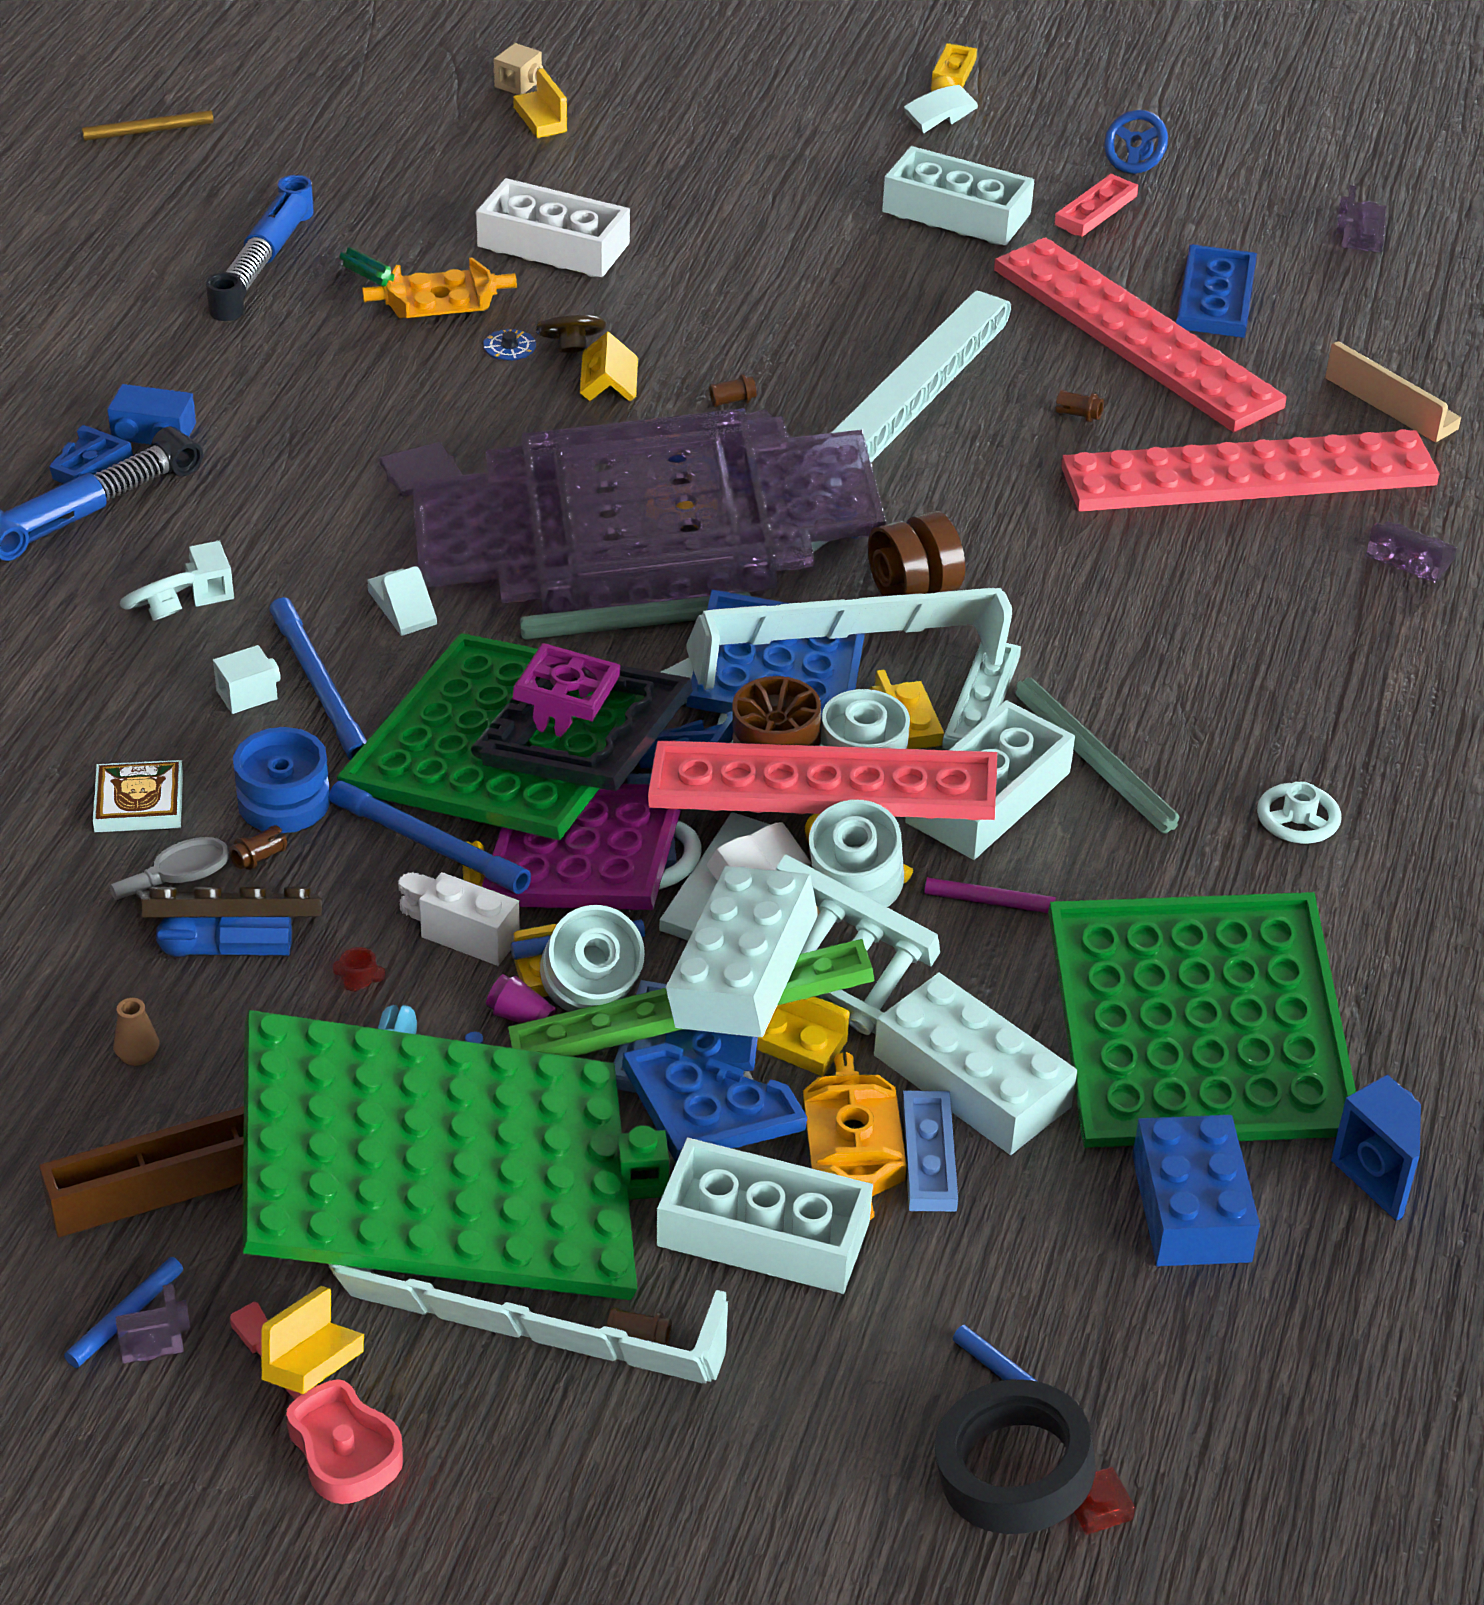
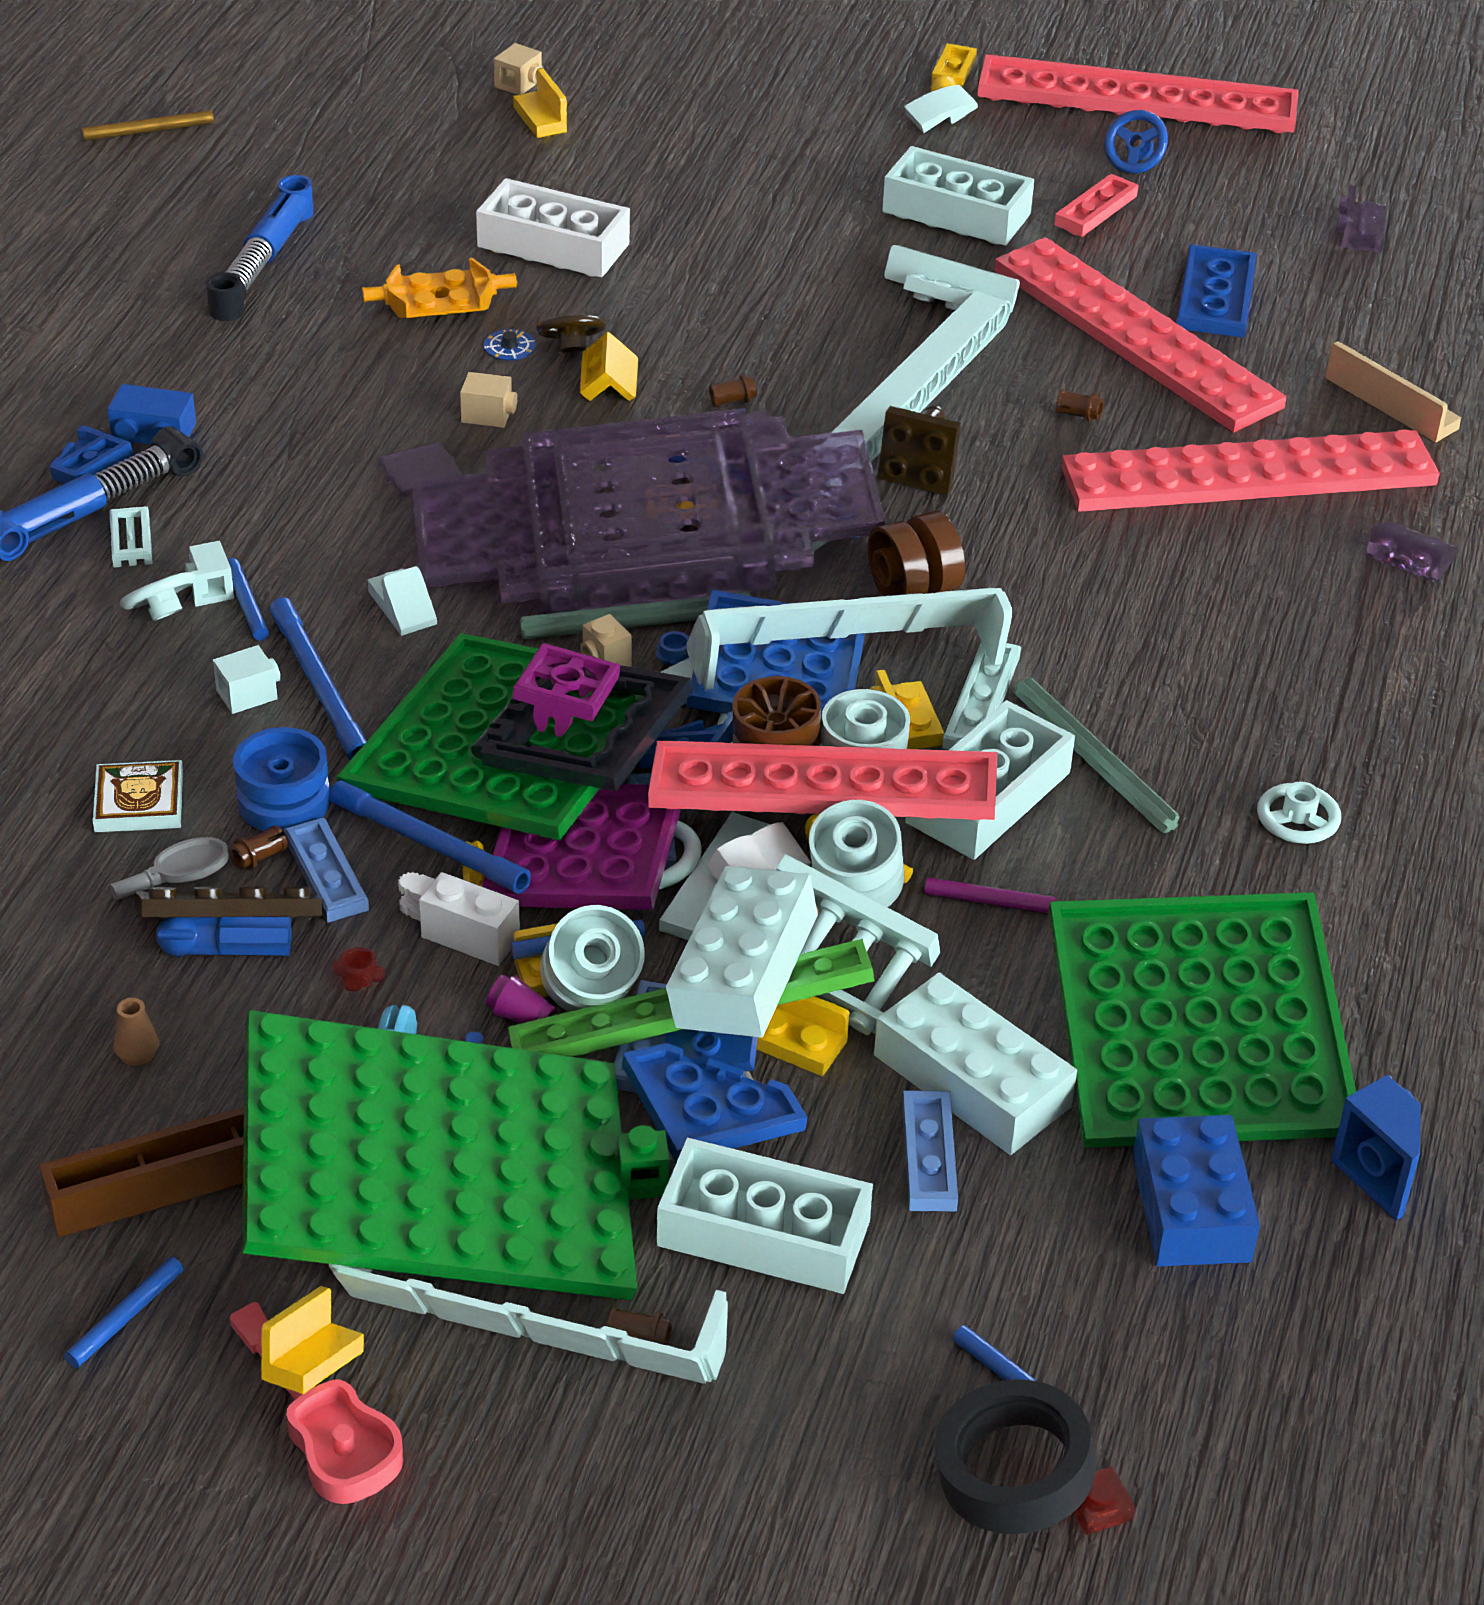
clear purple bracket [115,1284,191,1364] -> none
green axle [339,247,395,286] -> none
light orange plate [802,1052,907,1220] -> none
none -> light aqua tile [109,506,153,568]
none -> blue bar [228,558,269,641]
none -> medium blue tile [284,818,369,923]
none -> tan brick [460,372,517,428]
none -> tan brick [580,614,632,667]
none -> blue plate [656,631,689,667]
none -> dark brown plate [877,405,961,496]
none -> light aqua bracket [884,245,1020,313]
none -> coral plate [977,54,1298,133]

